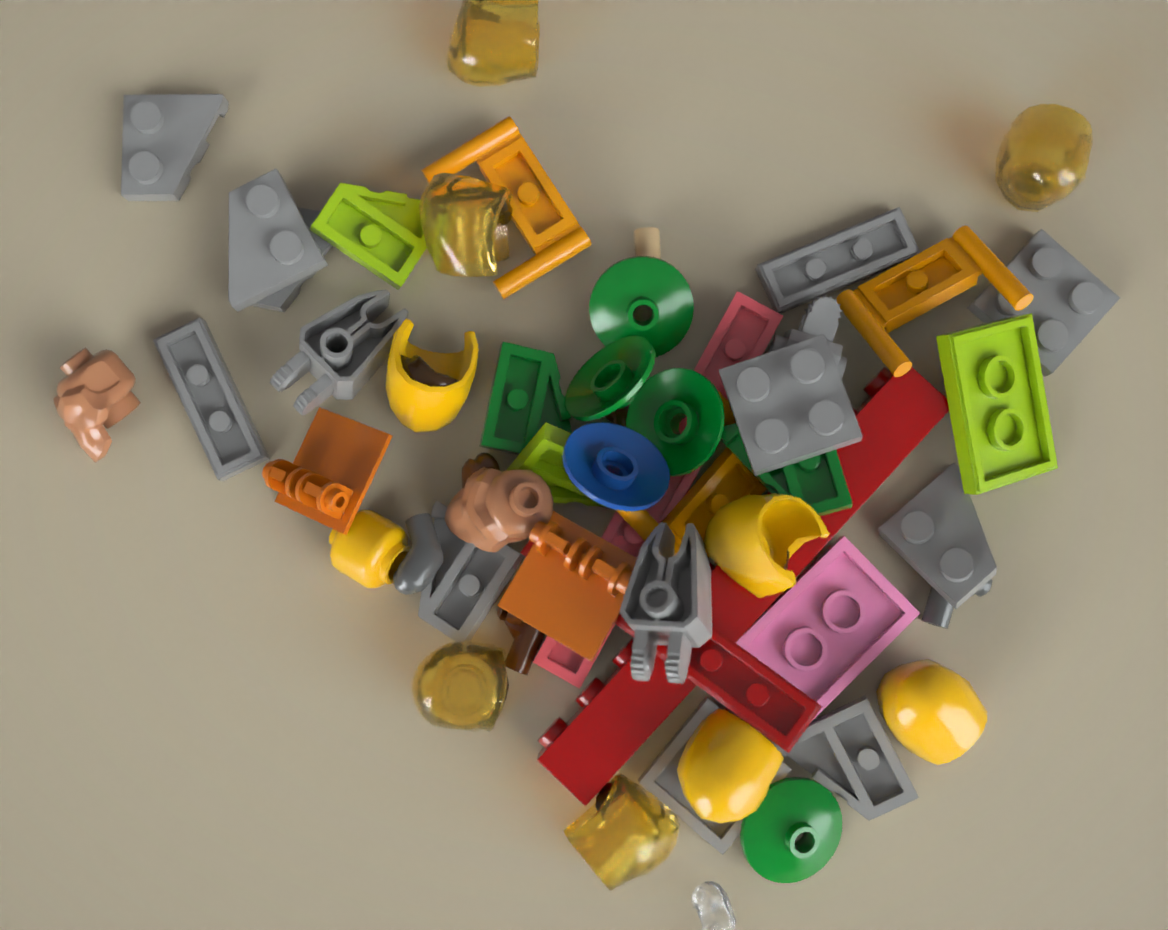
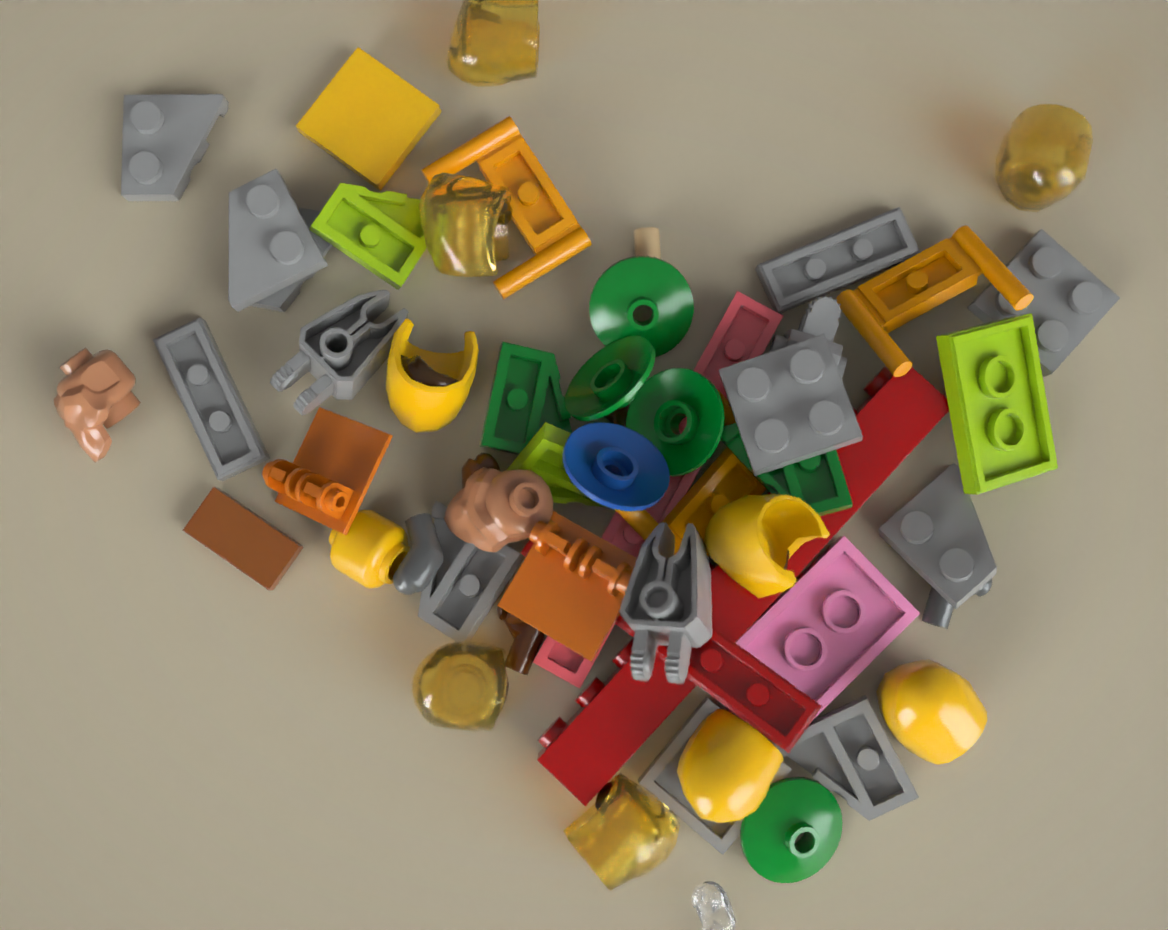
none -> dark orange tile [182,487,303,590]
none -> yellow tile [296,47,441,191]

